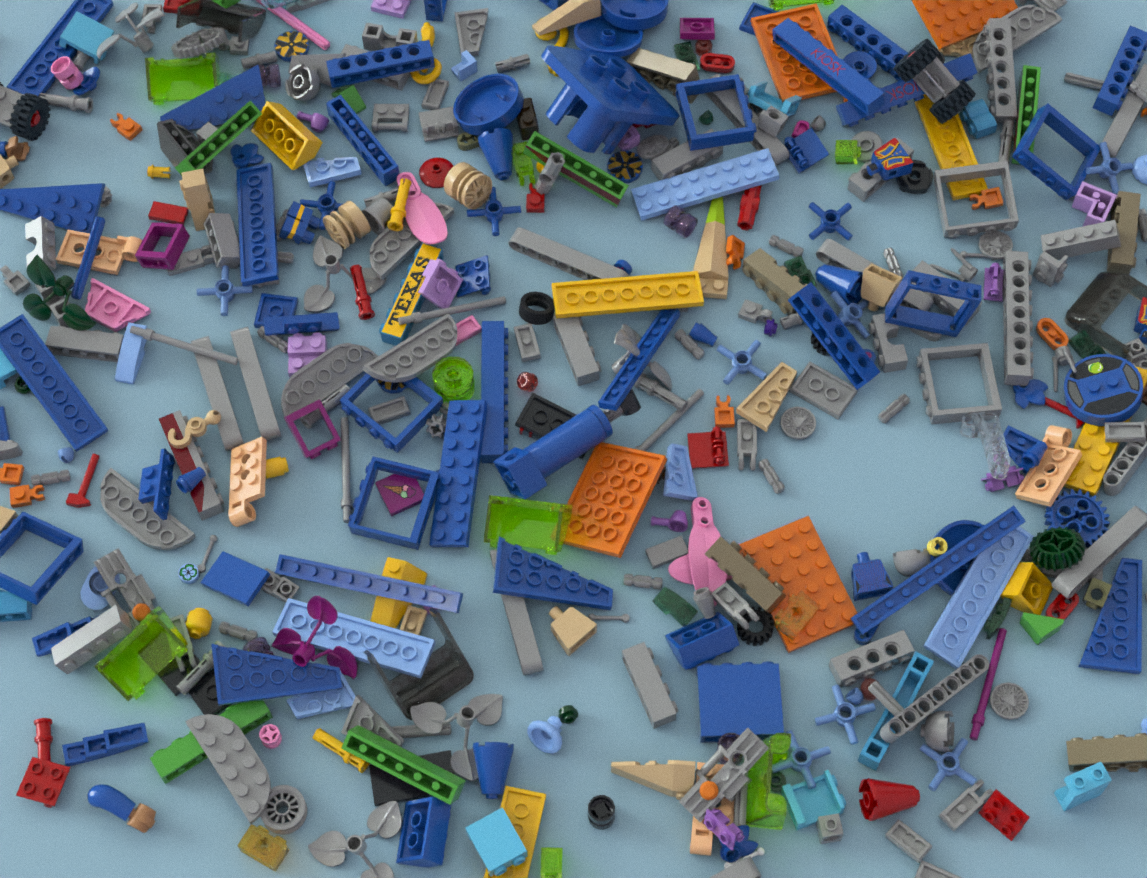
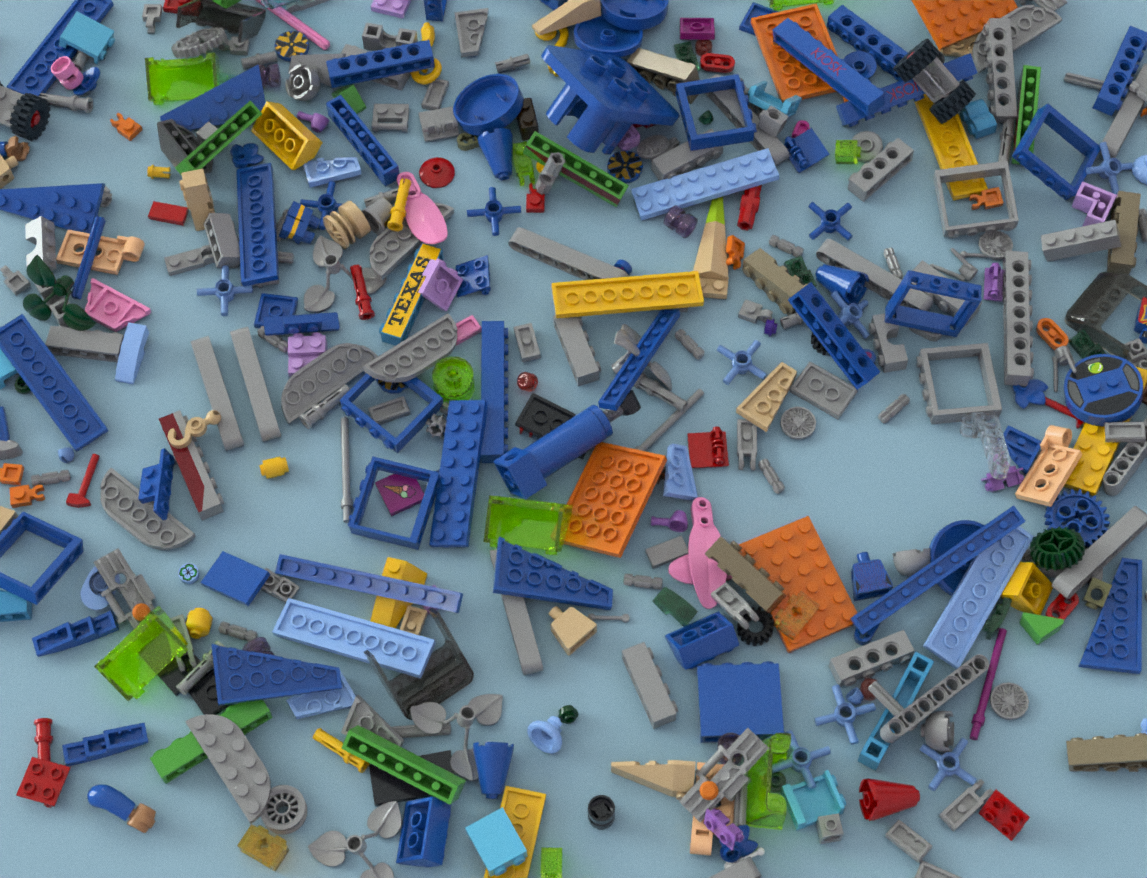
light grey brick [51,605,133,675] -> none
light grey plant [97,2,165,59] -> none
light grey bar [130,326,238,365] -> none
magenta window [135,222,190,270] -> none
blue cone [176,467,206,493] -> none
light grey hinge [198,535,217,573] -> none
light nougat hinge [228,437,267,527] -> none
bright pink wheel [259,724,282,749] -> none
magenta plant [271,595,358,680] -> none
magenta window [284,399,341,460] -> none
light grey bar [398,296,506,325] -> none
tan wheel [444,162,492,210] -> none
light blue panel [451,50,478,82] -> none
black tyre [519,292,555,325] -> none
blue cone [689,322,718,346] -> none
light grey cone [693,587,716,619] -> none
orange plate [714,395,735,428] -> none
light grey hinge [810,115,826,131] -> none
tan torso [861,263,903,311] -> none
torso [866,138,914,180] -> none
black plate [896,160,933,194] -> none
light yellow bush [927,537,948,557] -> none
blue cone [1021,441,1048,468] -> none
light grey bracket [1033,251,1068,287] -> none
medium azure panel [1054,762,1112,811] -> none

